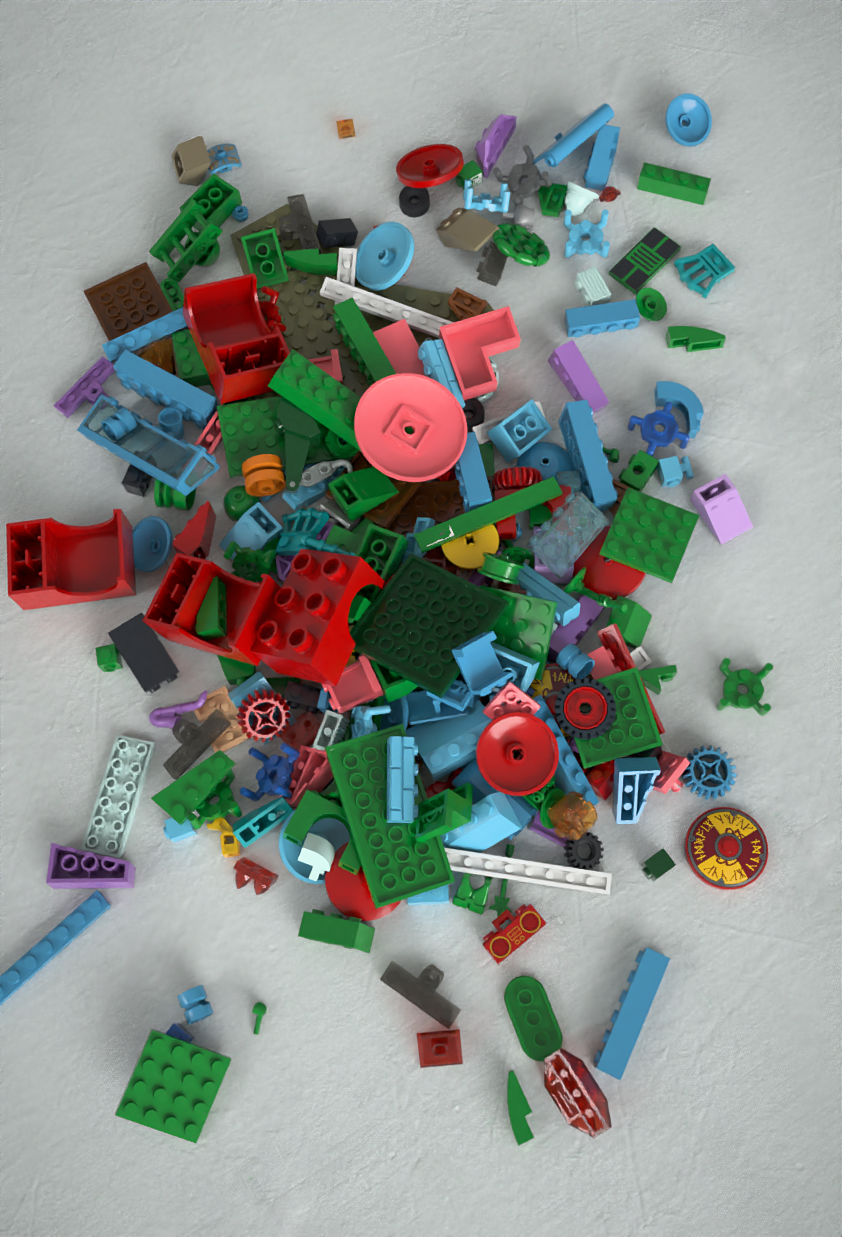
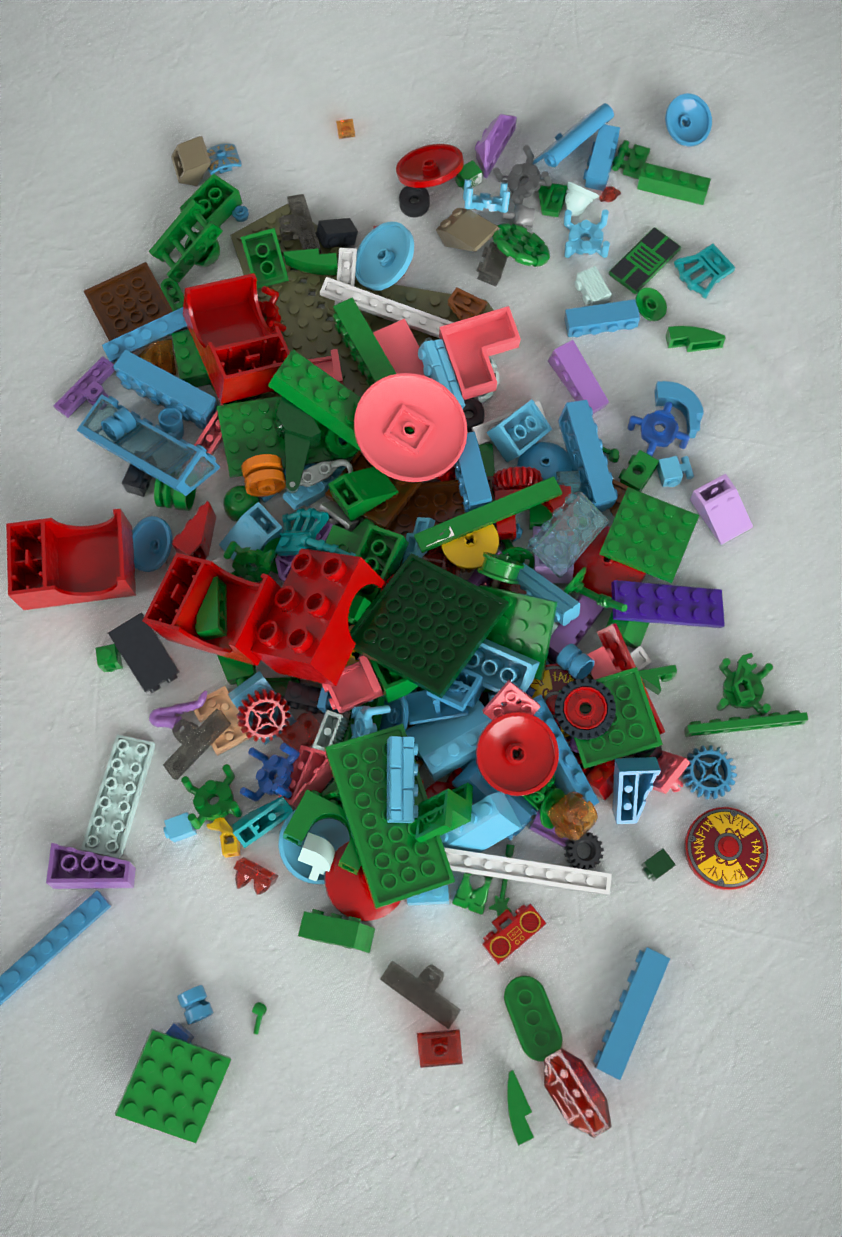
green wing [151,750,236,825] -> none
dark azure panel [451,631,514,696] -> none
none -> dark purple plate [611,580,725,628]
none -> green plate [612,140,650,179]
none -> green plate [684,710,808,737]
none -> green piece [731,653,757,705]

